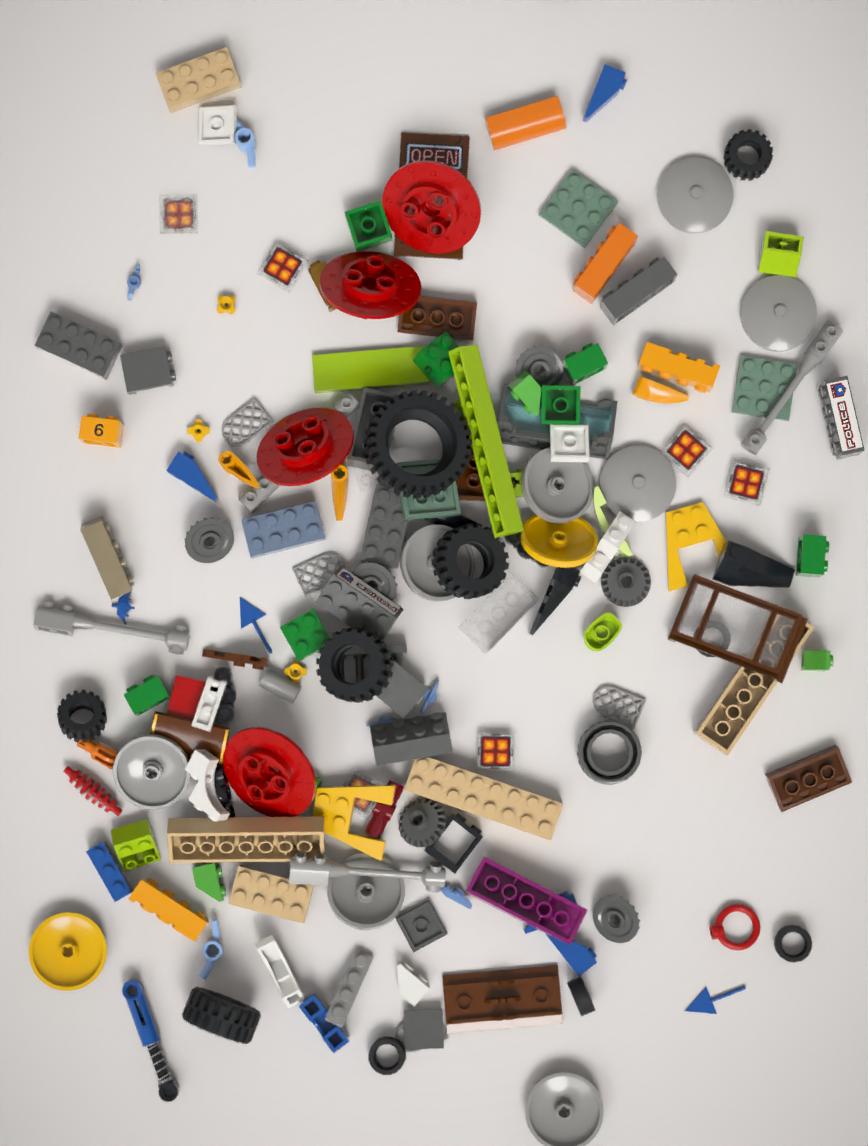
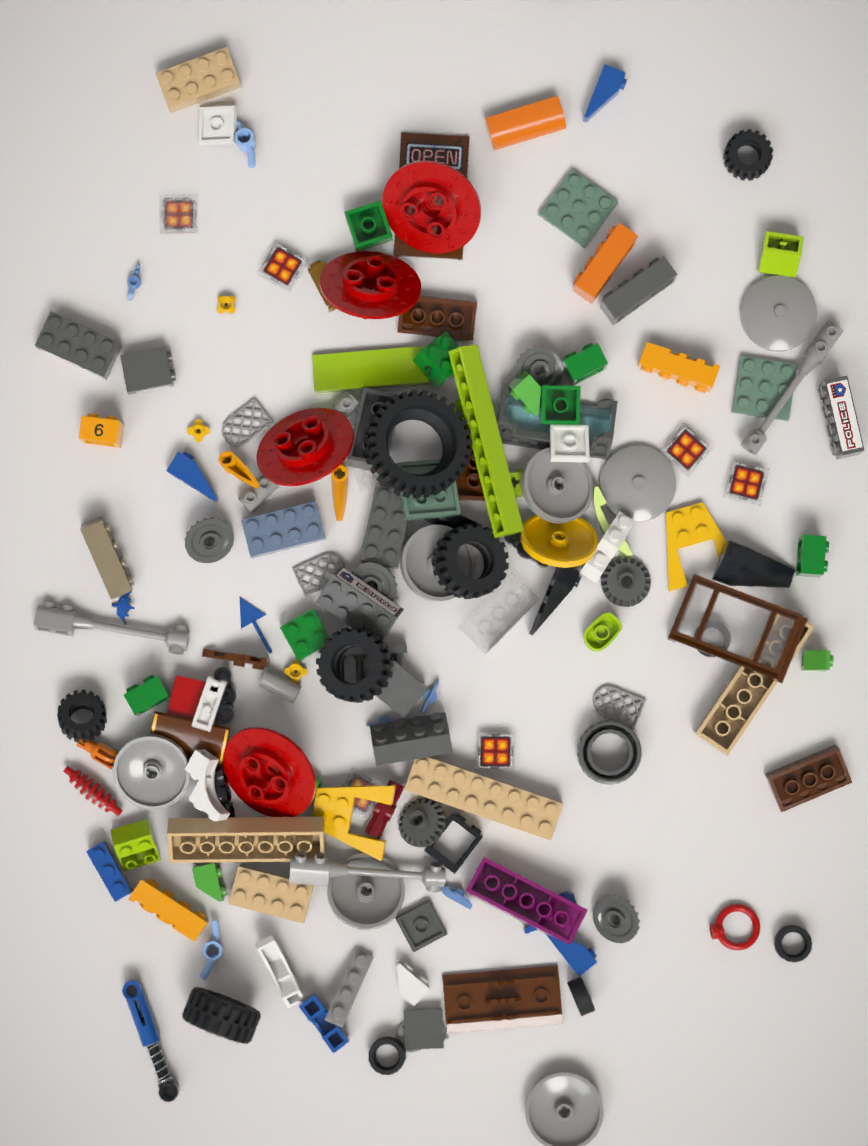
yellow dish [29,912,107,991] -> none
light orange piece [632,376,689,404] -> none
light grey dish [657,157,733,234] -> none
blue piece [685,986,746,1014] -> none

